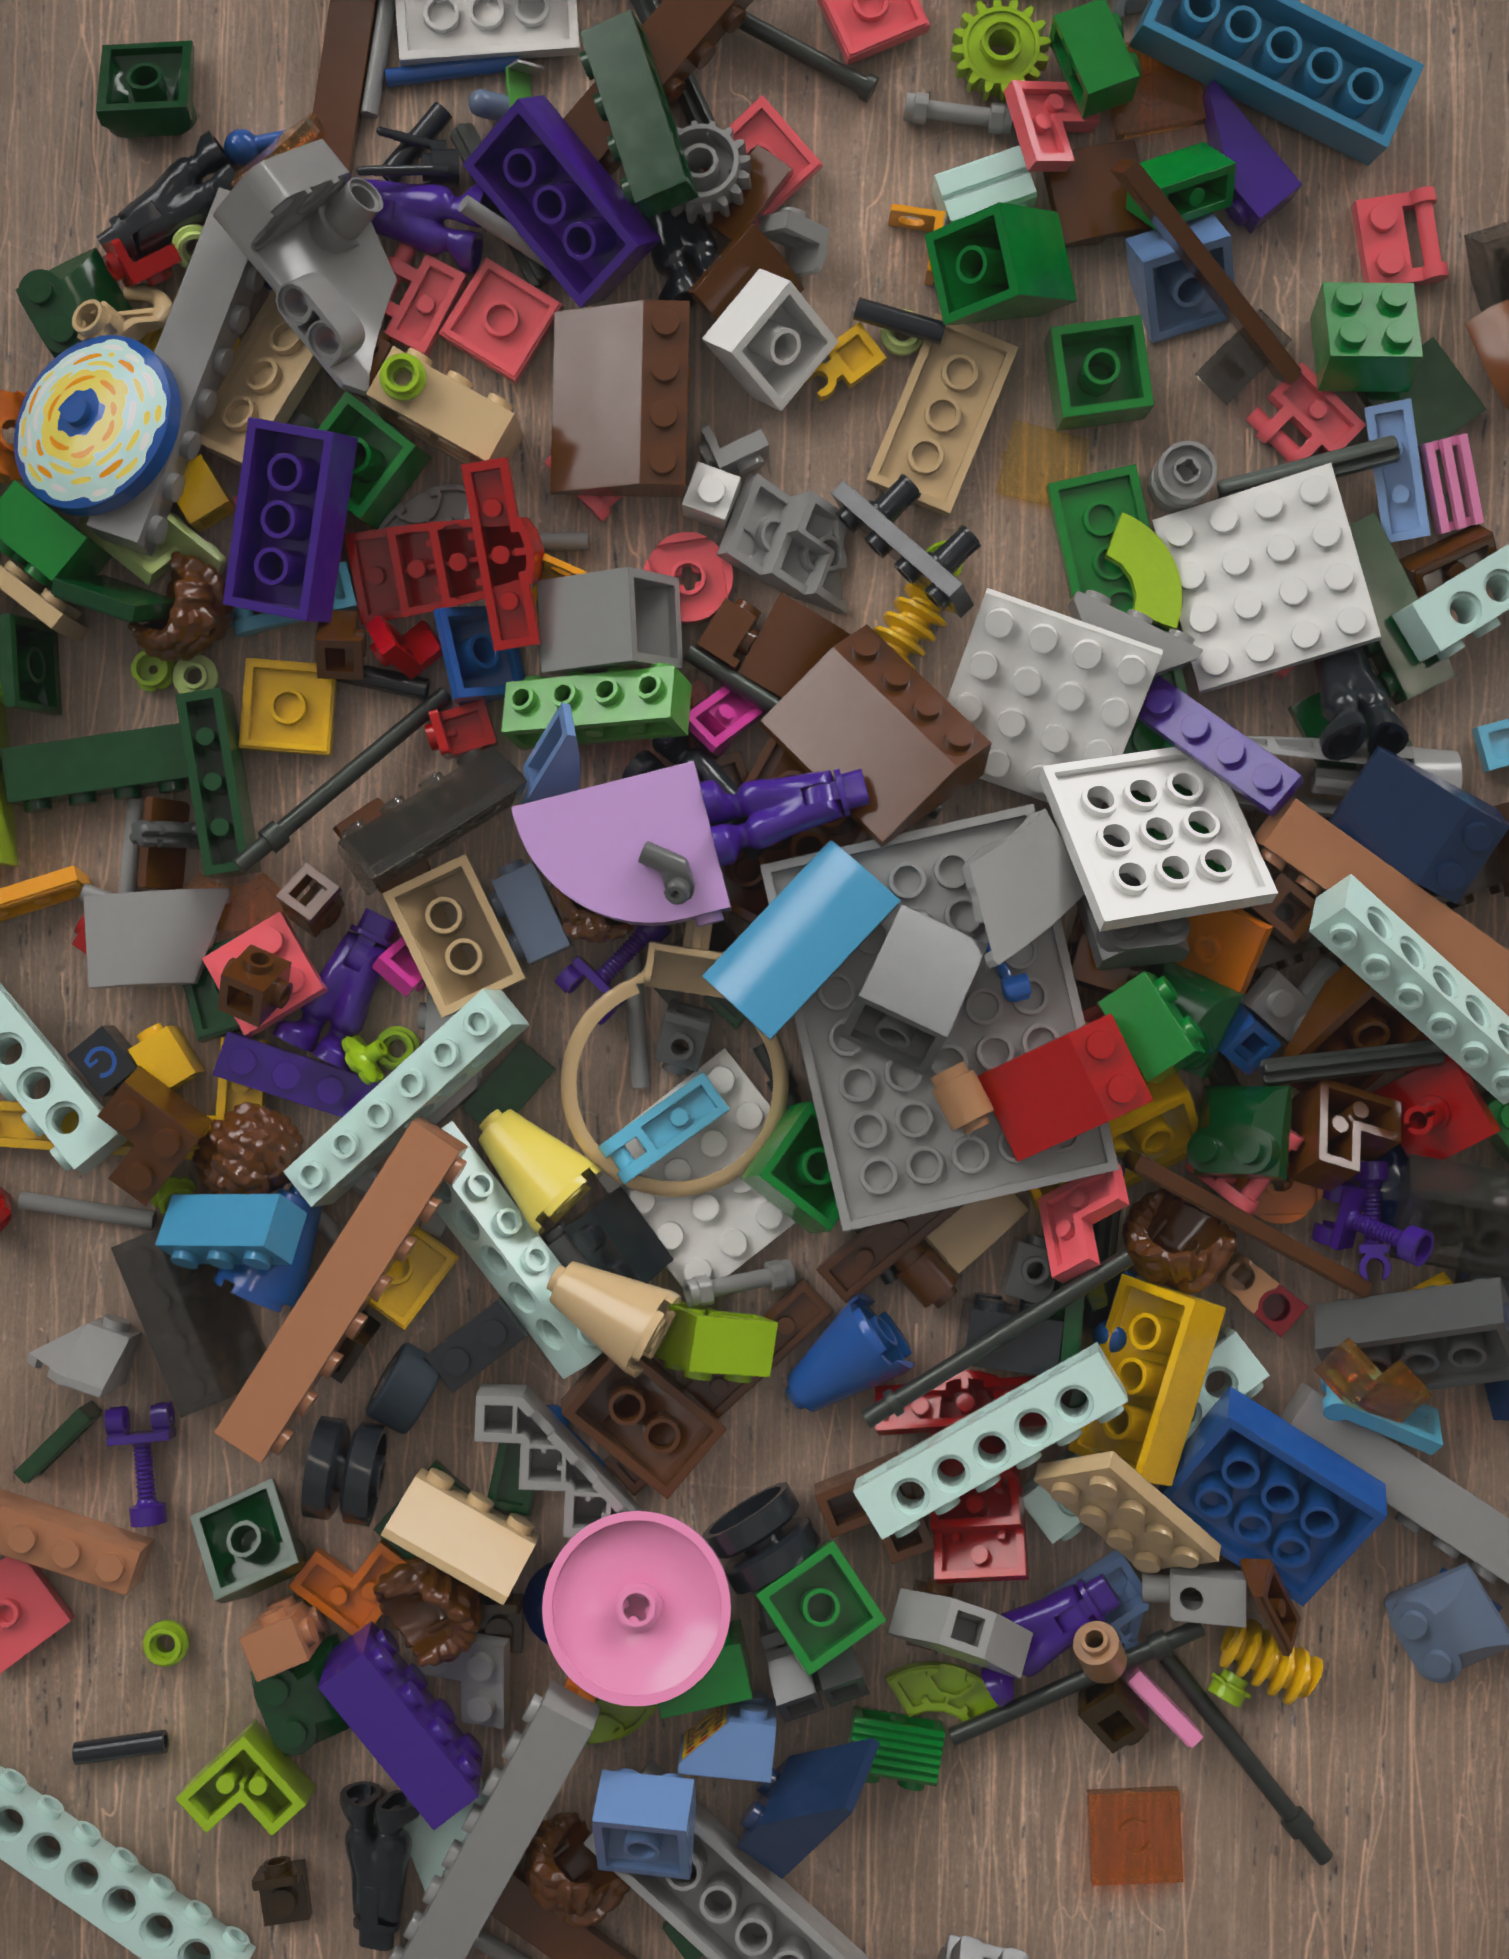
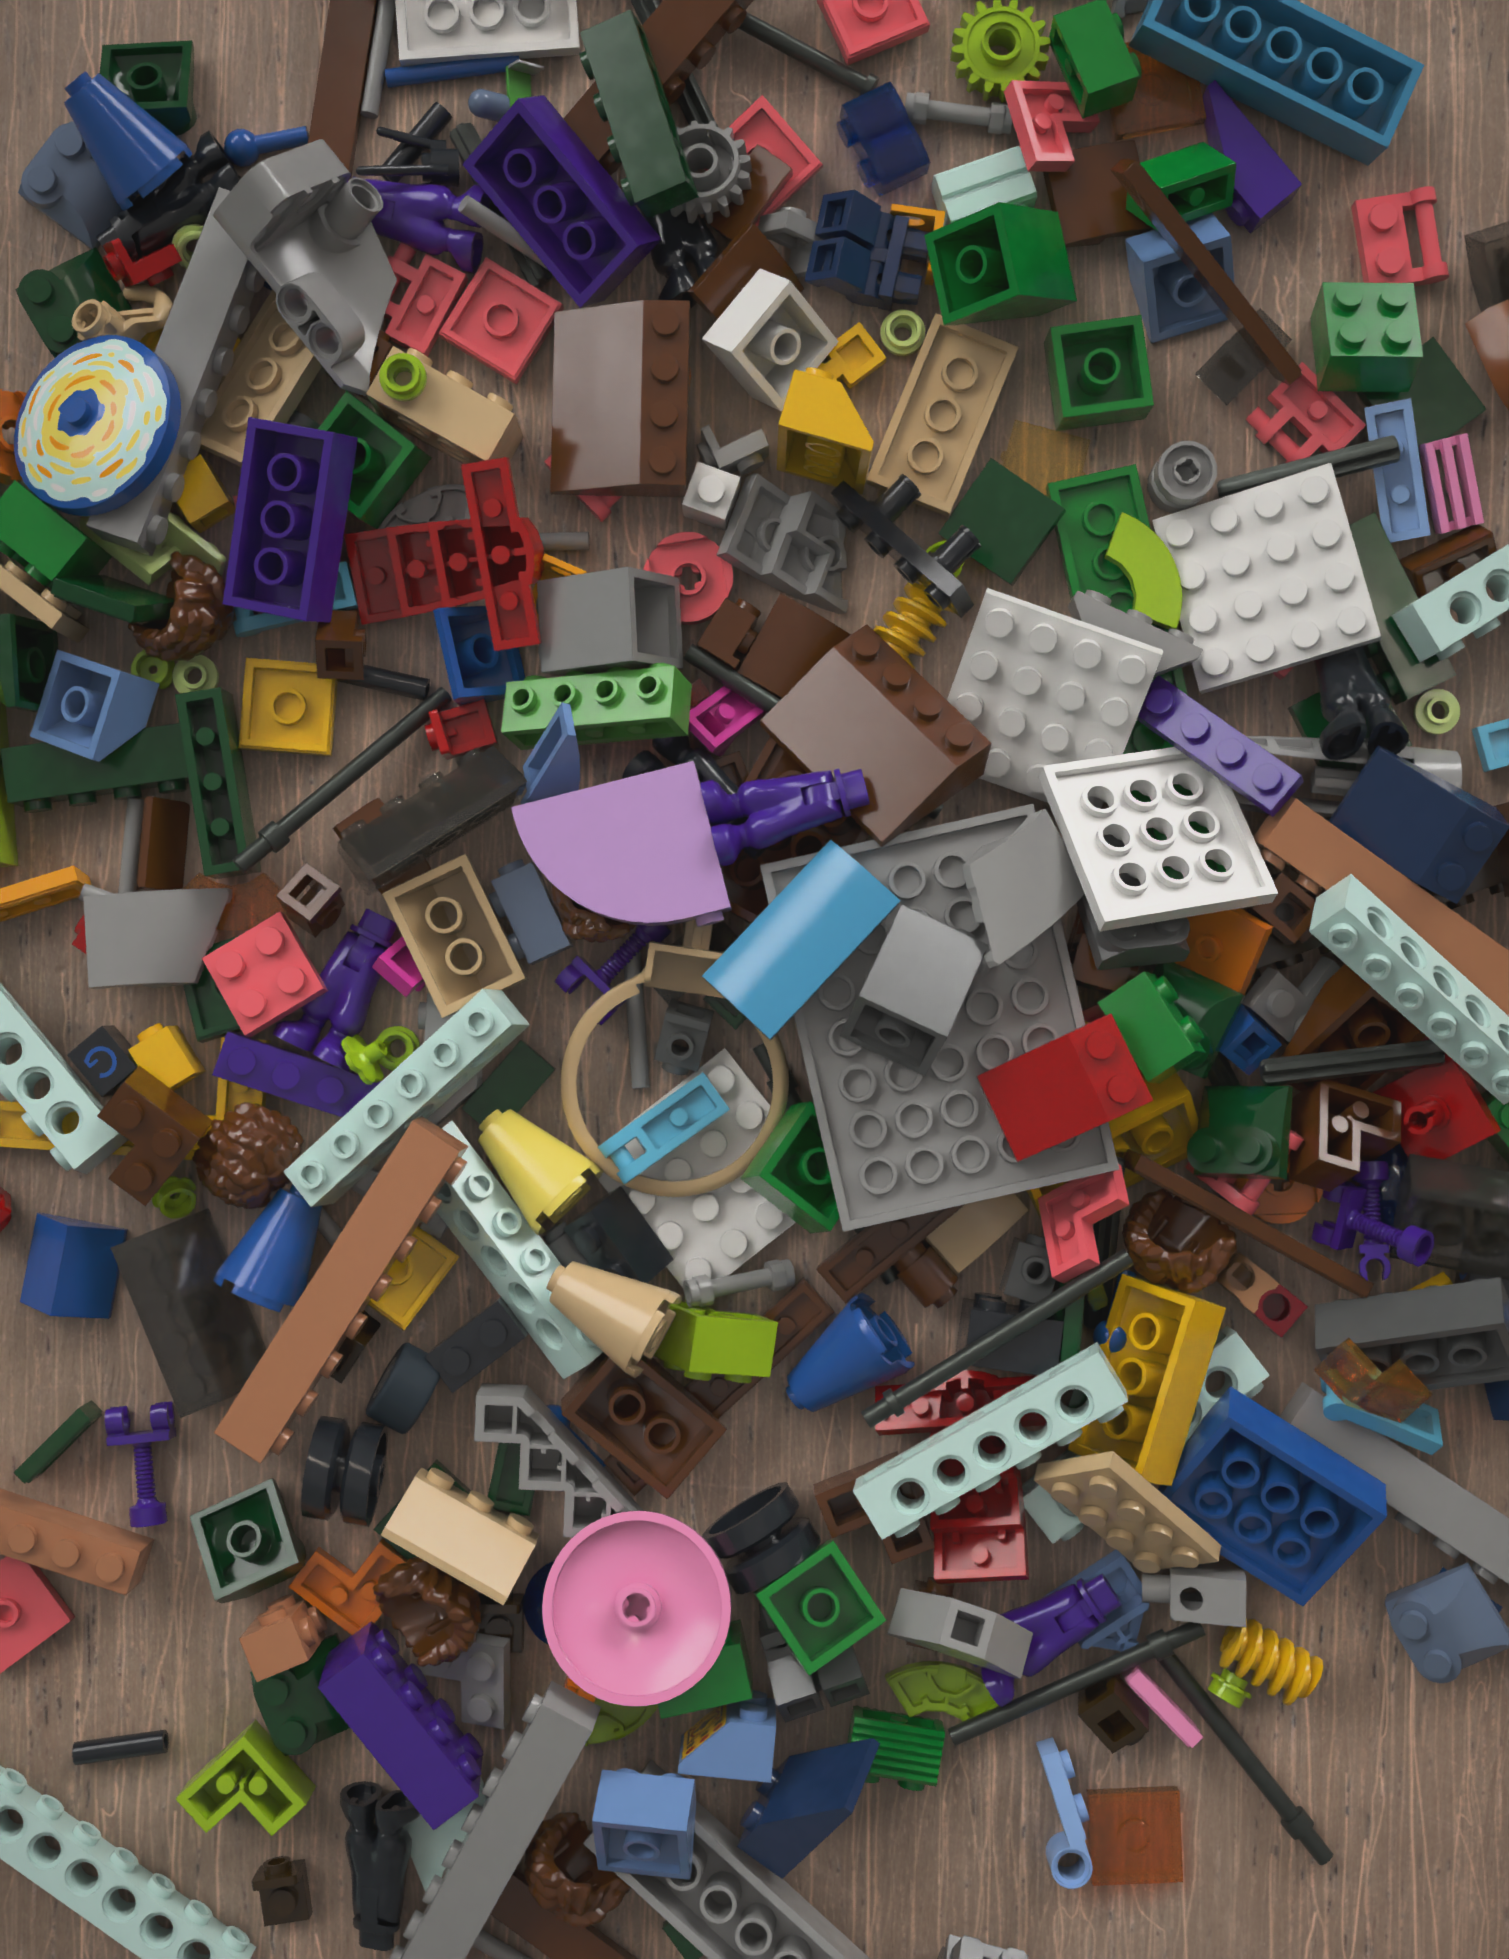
light grey bar [18,1191,157,1229] -> none
light grey slope [26,1314,142,1398] -> none
dark grey axle [129,820,200,849] -> none
lime plate [143,1619,190,1667] -> none
dark azure brick [155,1194,307,1270] -> none
reddish brown brick [217,944,293,1028] -> none
clear orange tile [231,112,323,187] -> none
red bracket [365,614,443,680] -> none
dark grey arm [638,841,695,905] -> none
black piece [853,297,946,345] -> none
medium nougat brick [930,1061,994,1135] -> none
blue hand [986,942,1032,1002] -> none
medium nougat brick [1073,1621,1127,1684] -> none
reddish brown slope [1240,1558,1301,1656] -> none
none -> sand blue slope [18,121,137,249]
none -> blue slope [20,1212,128,1319]
none -> medium blue slope [30,649,159,762]
none -> blue cone [64,71,193,211]
none -> yellow slope [776,367,874,494]
none -> dark blue hips [805,189,928,311]
none -> clear blue brick [836,81,931,197]
none -> dark green tile [938,458,1066,586]
none -> light blue plate [1036,1737,1093,1889]
none -> yellowish green plate [1413,689,1460,735]

